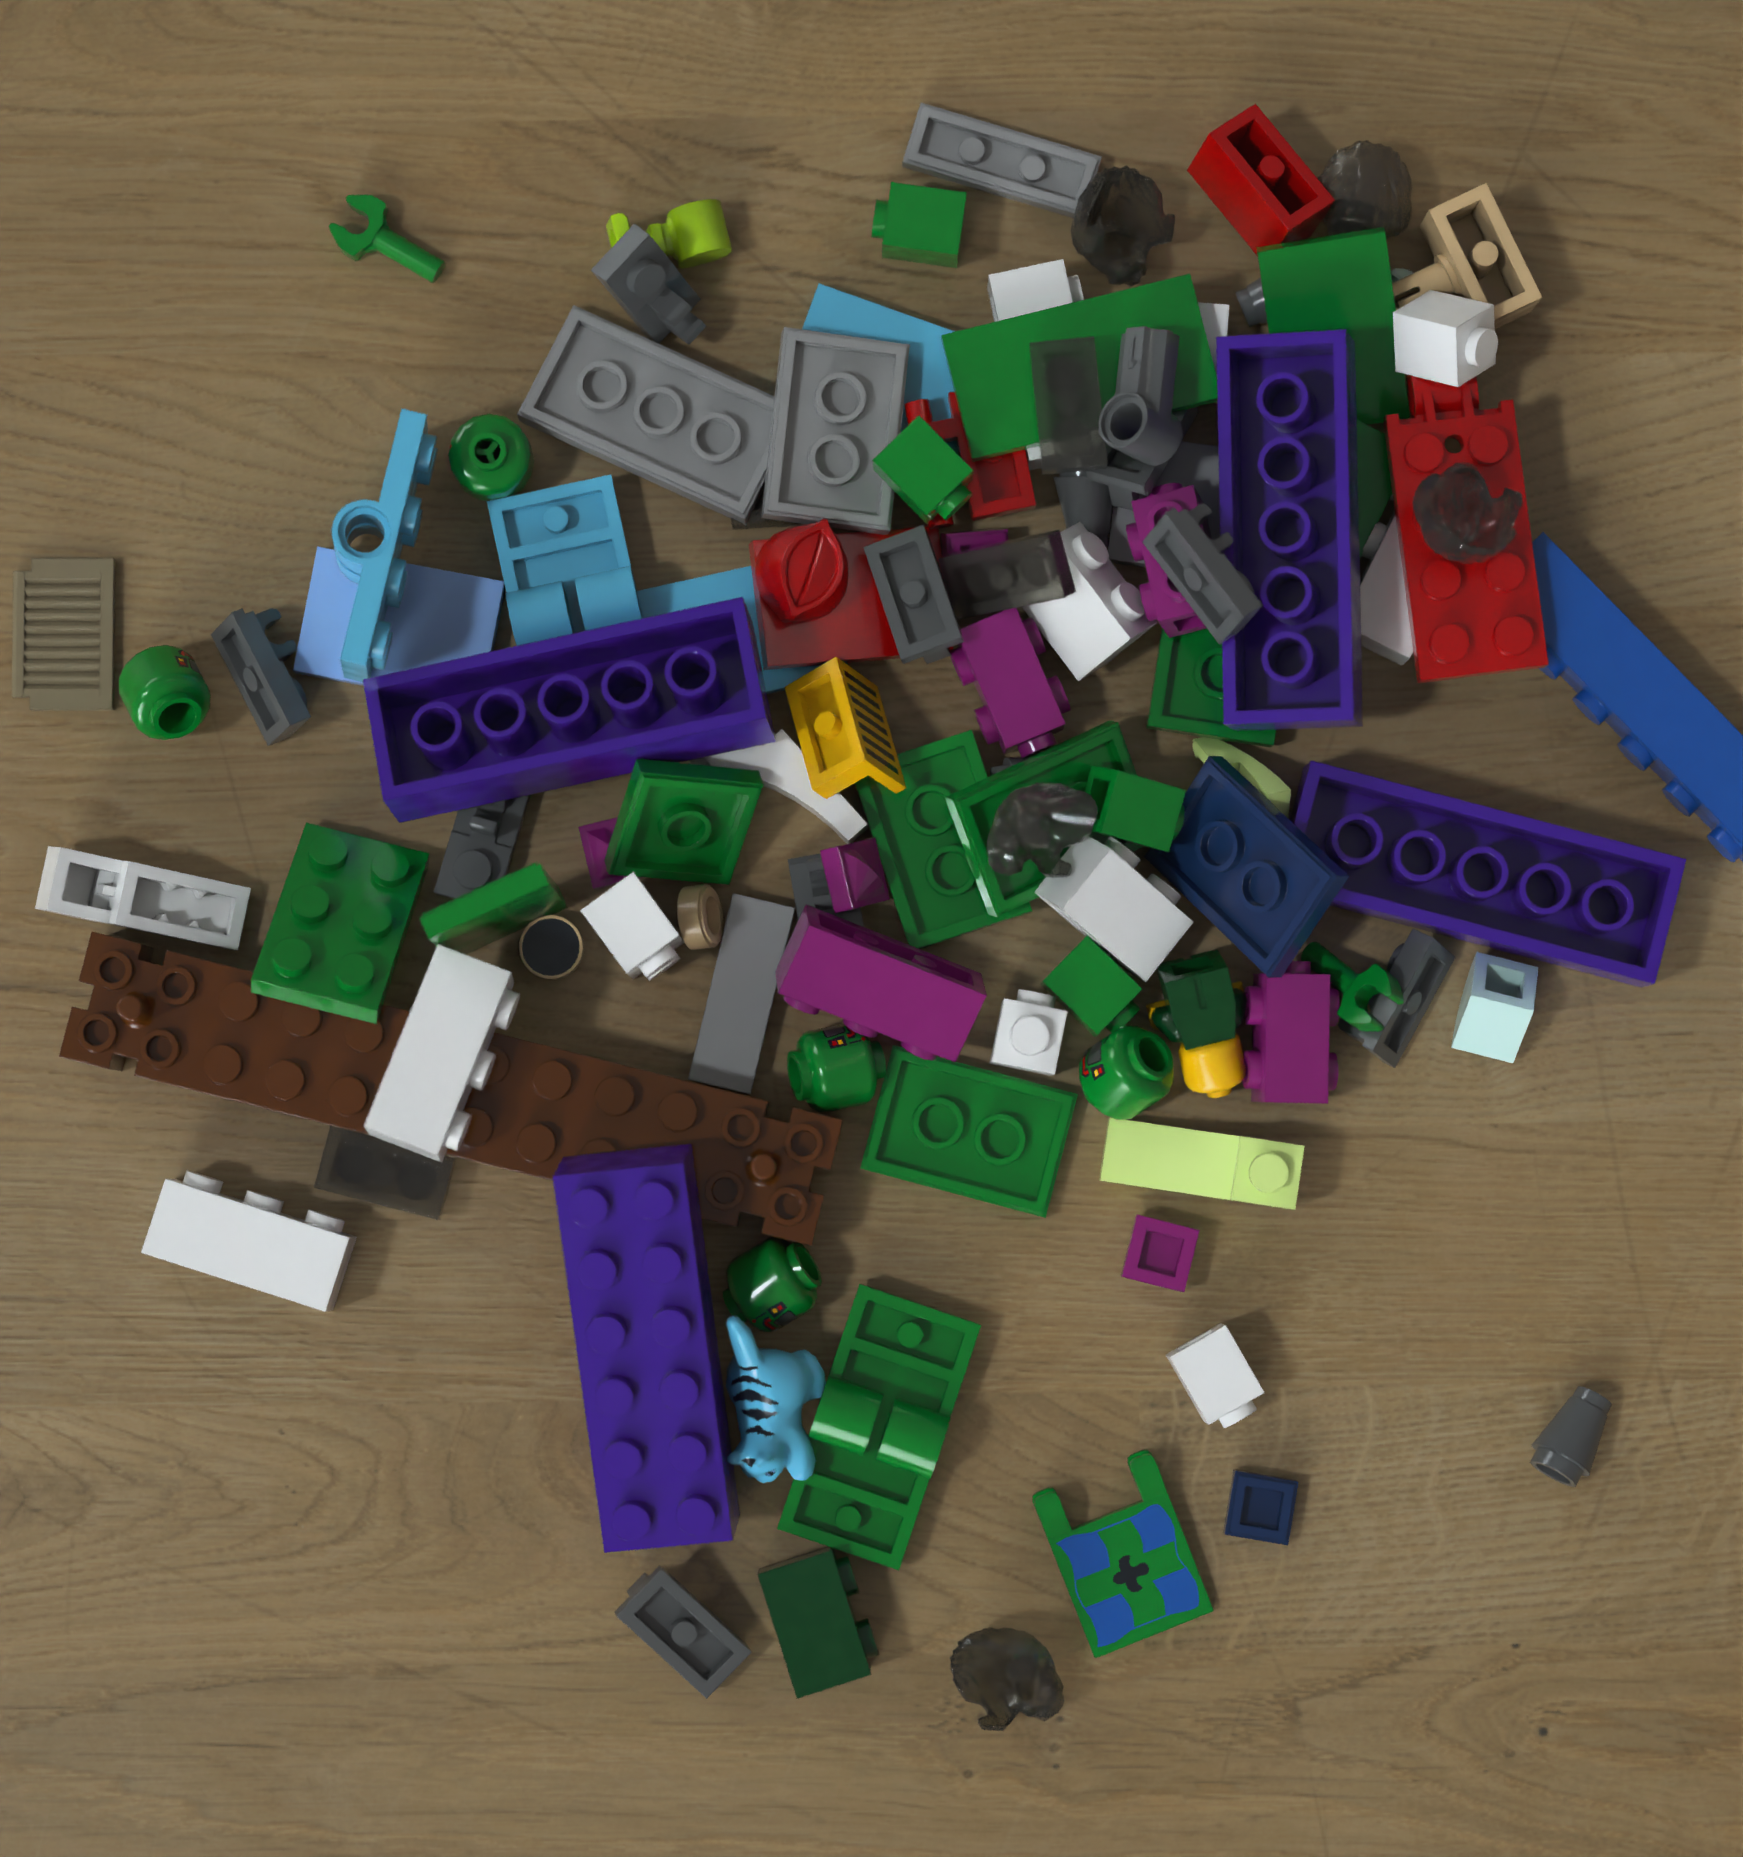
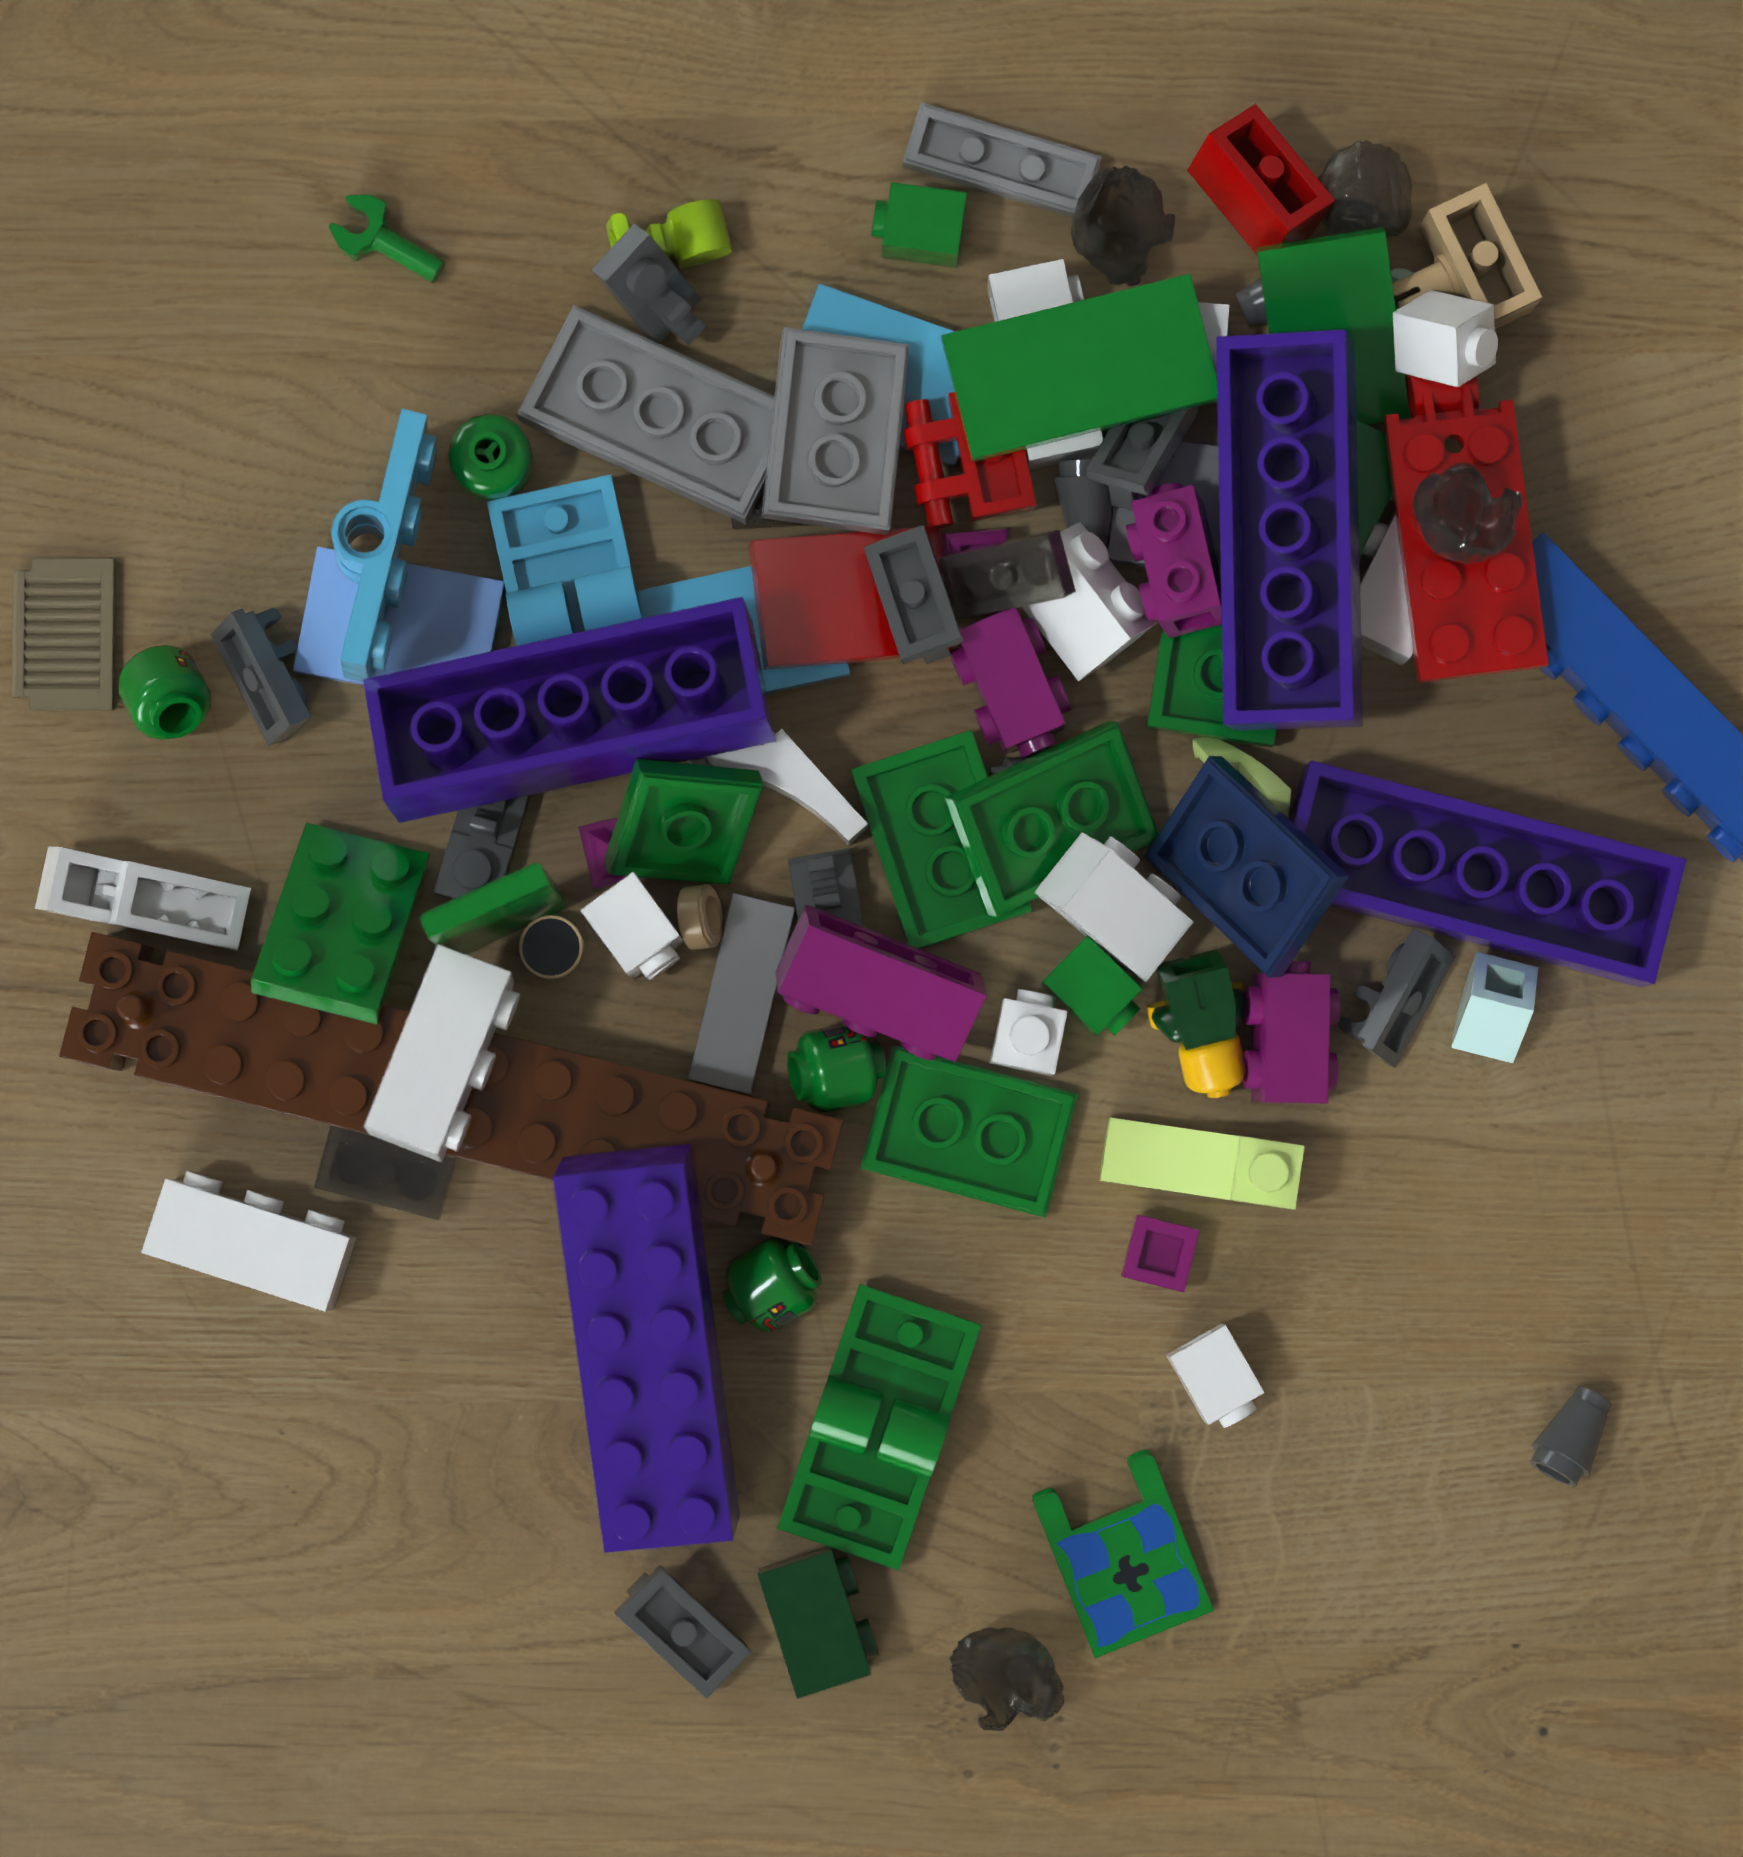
medium azure animal [726,1316,826,1483] -> none
red hat [755,518,849,623] -> none
yellow panel [785,657,906,799] -> none
magenta tile [820,838,890,913] -> none
green brick [872,415,973,524] -> none
clear smoke hair [987,783,1098,878] -> none
clear smoke plate [1029,336,1107,475] -> none
green brick [1075,765,1186,852] -> none
green head [1079,1026,1174,1120] -> none
dark grey piece [1098,326,1182,466] -> none
dark grey plate [1142,504,1263,645] -> none
dark blue tile [1223,1469,1298,1545] -> none
green bar [1301,942,1404,1032] -> none

